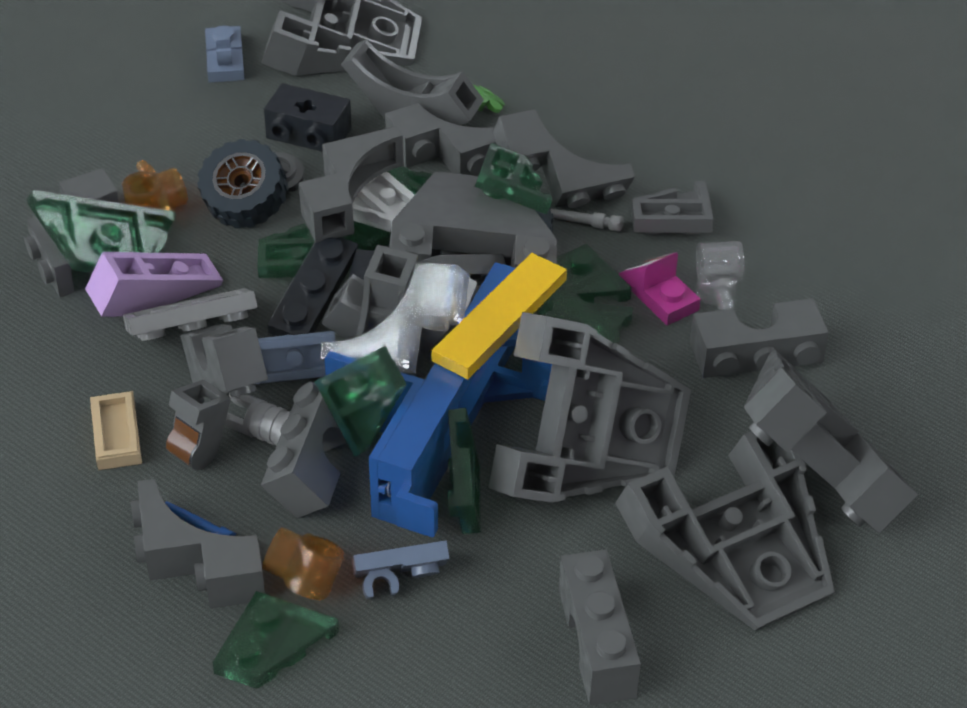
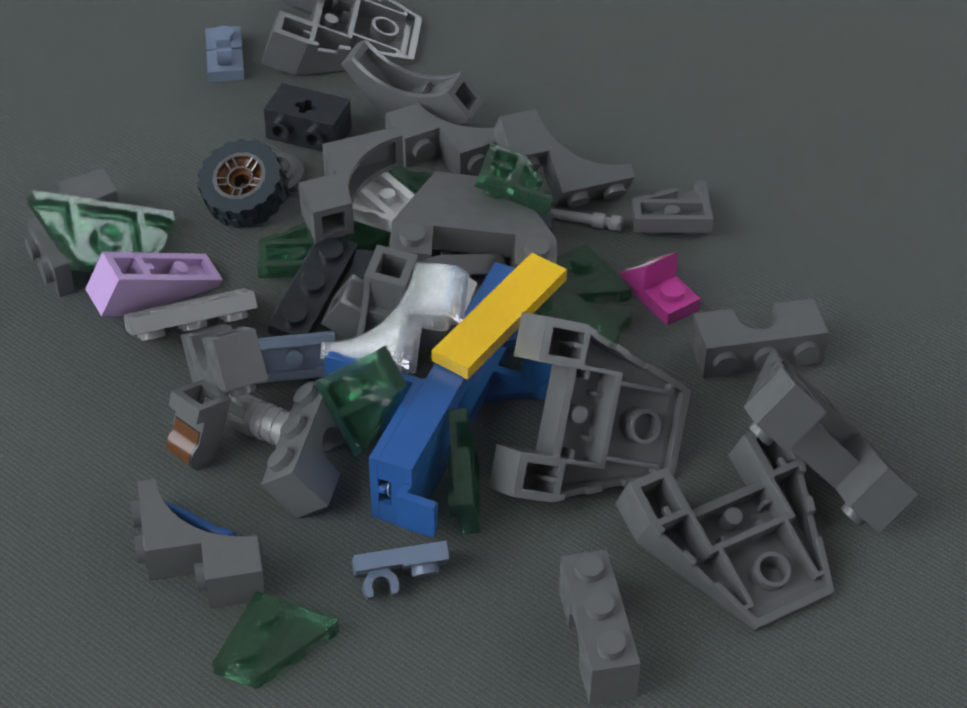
tan tile [90,391,142,470] -> none
clear orange piece [122,160,188,226] -> none
clear orange piece [262,527,345,600] -> none
bright green plant [473,85,505,113] -> none
clear piece [696,241,745,310] -> none

